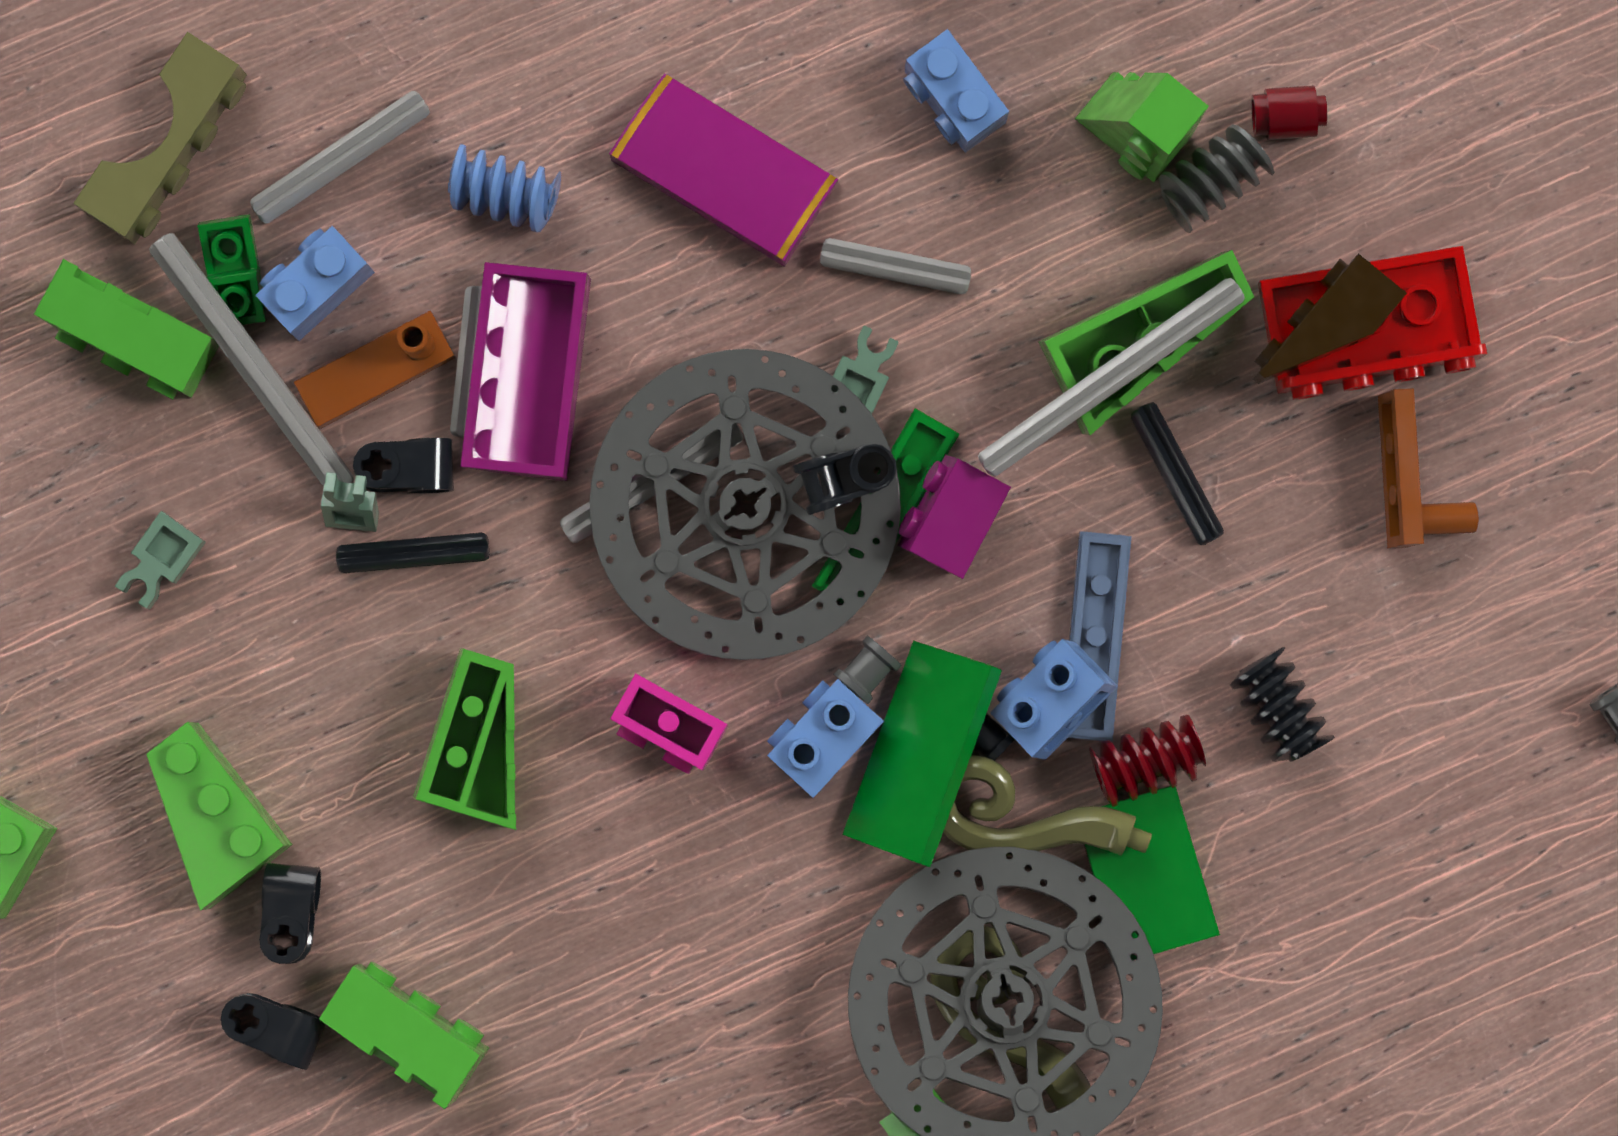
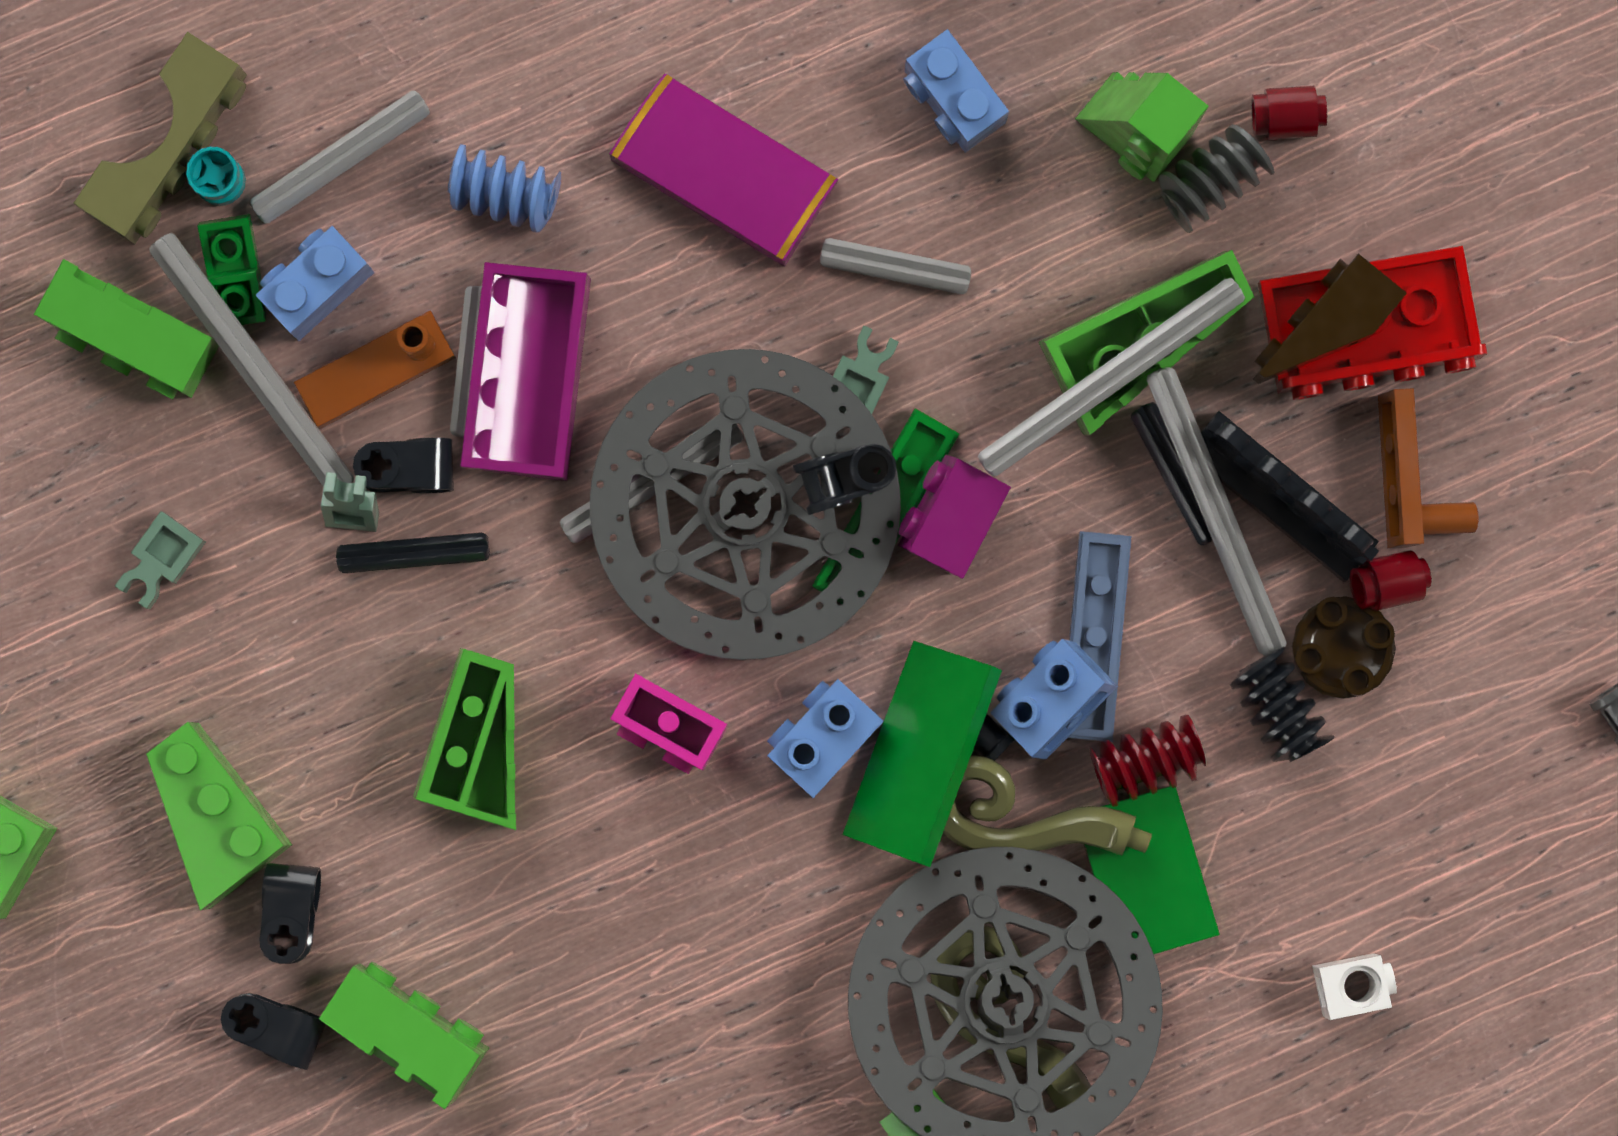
dark grey bush [833,635,902,704] -> none
none -> teal wheel [186,147,246,206]
none -> light grey axle [1147,367,1287,656]
none -> black fence [1201,411,1379,582]
none -> dark brown dish [1292,596,1396,699]
none -> white brick [1312,953,1397,1020]
none -> dark red brick [1350,550,1432,611]

